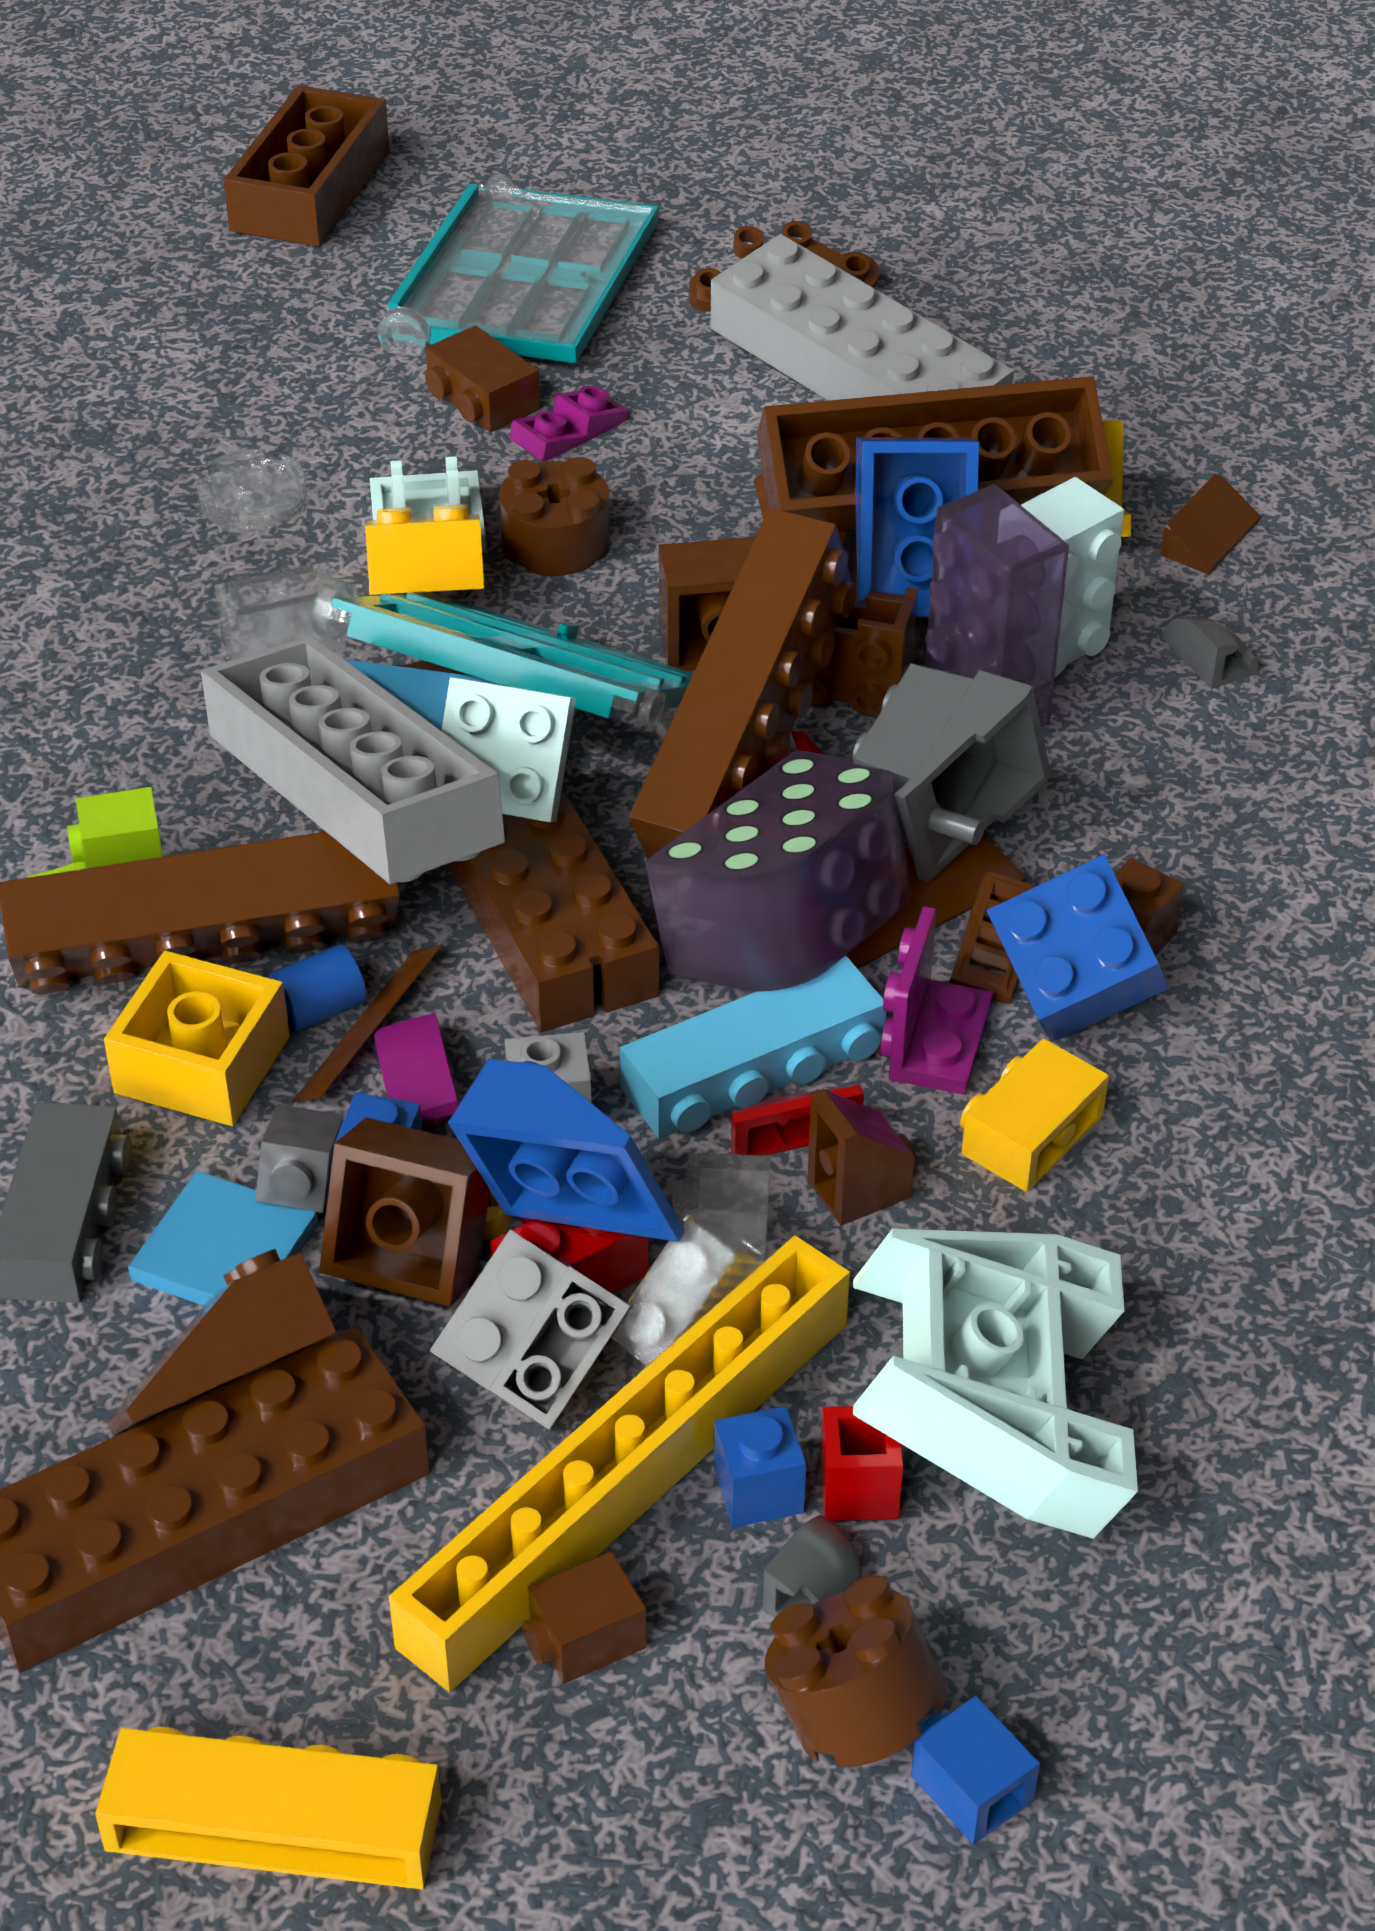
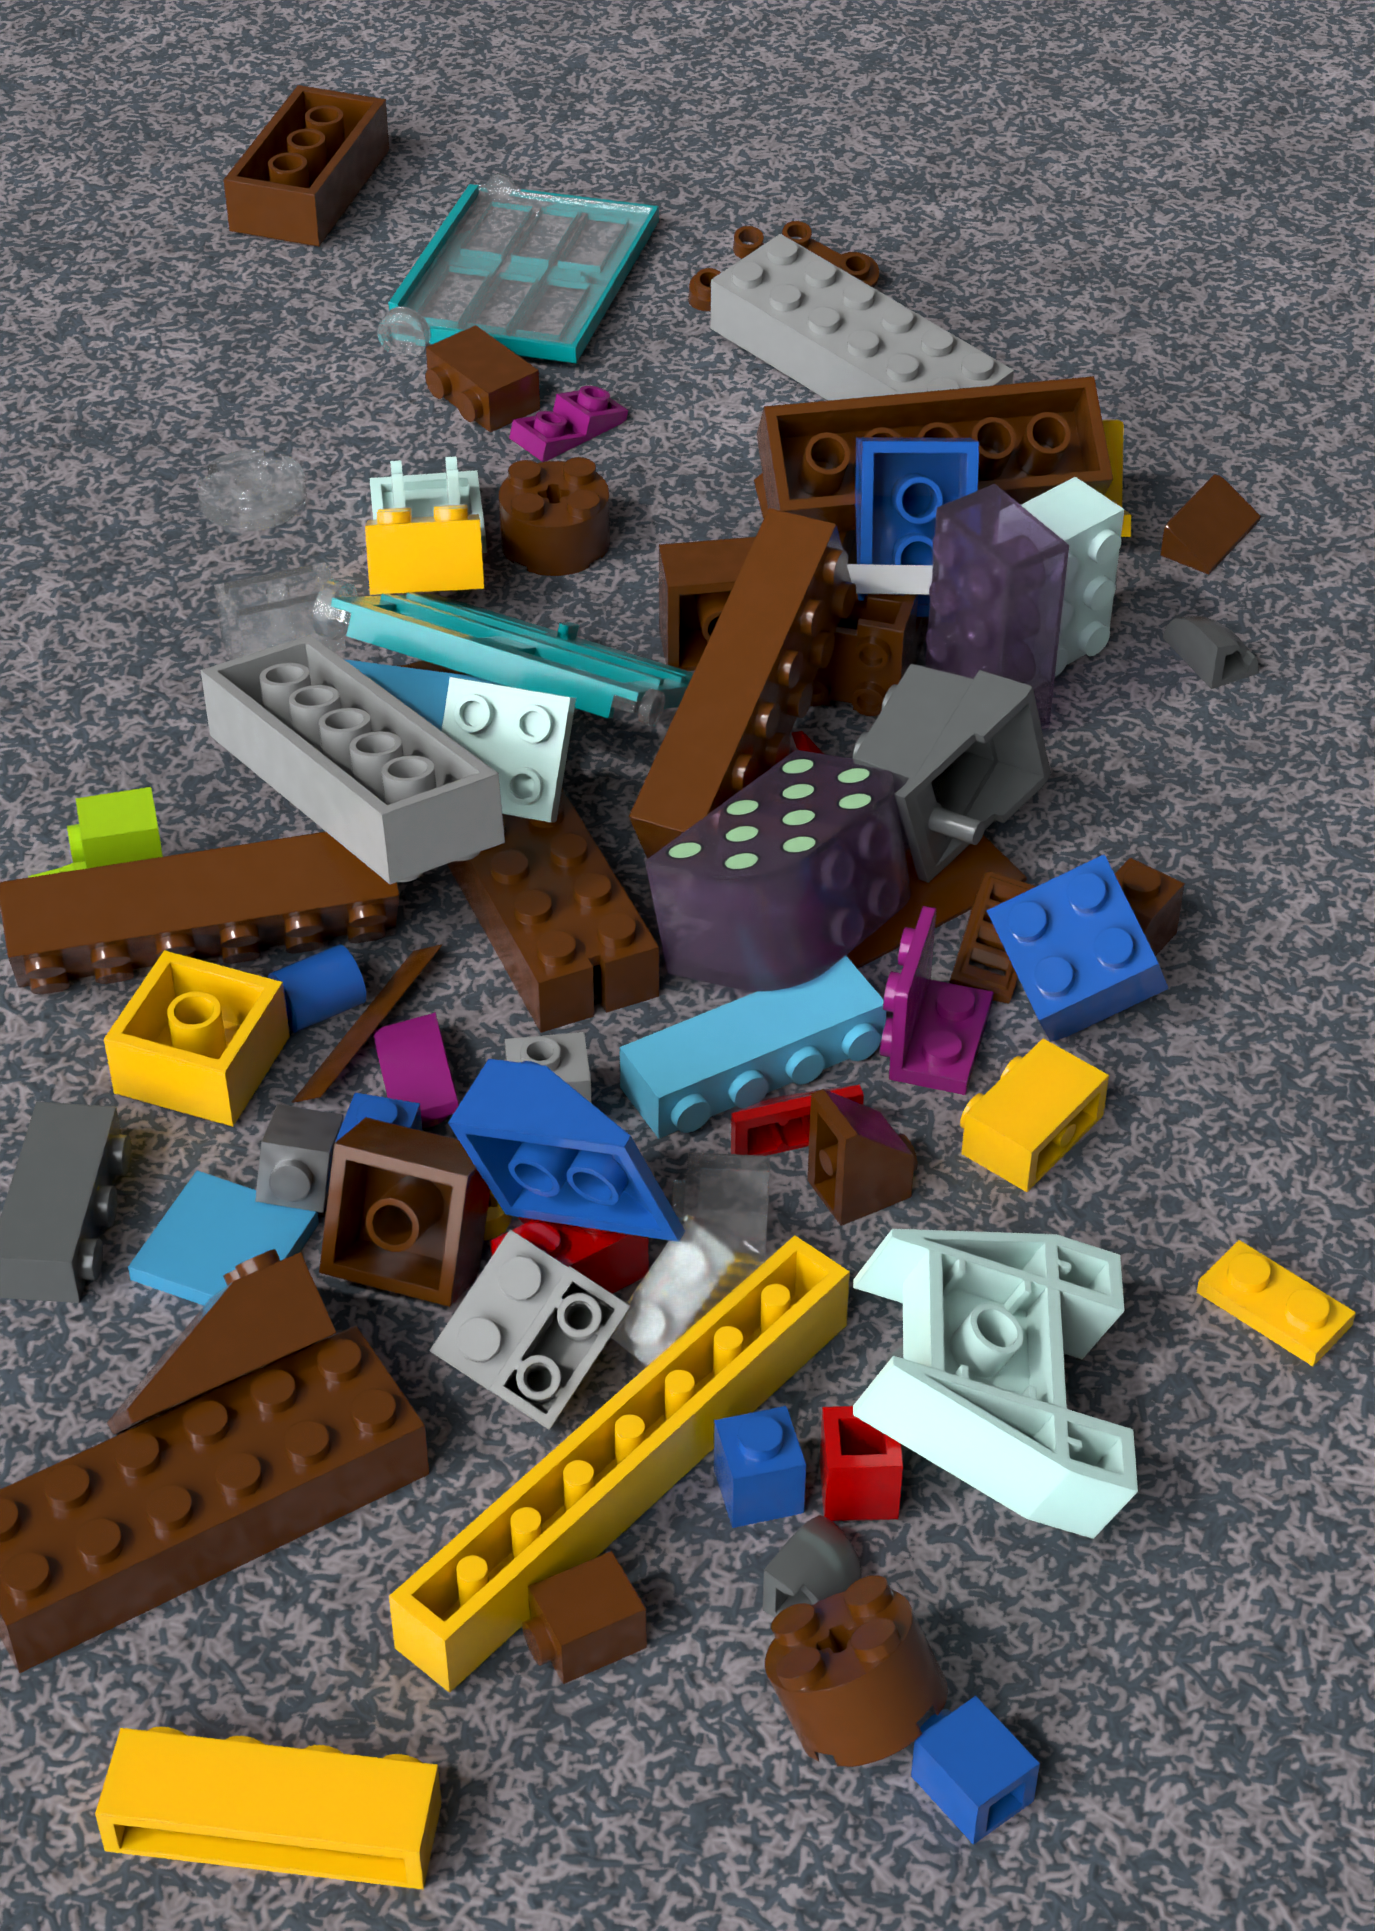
none -> white sticker [847,564,945,595]
none -> yellow plate [1196,1240,1356,1366]

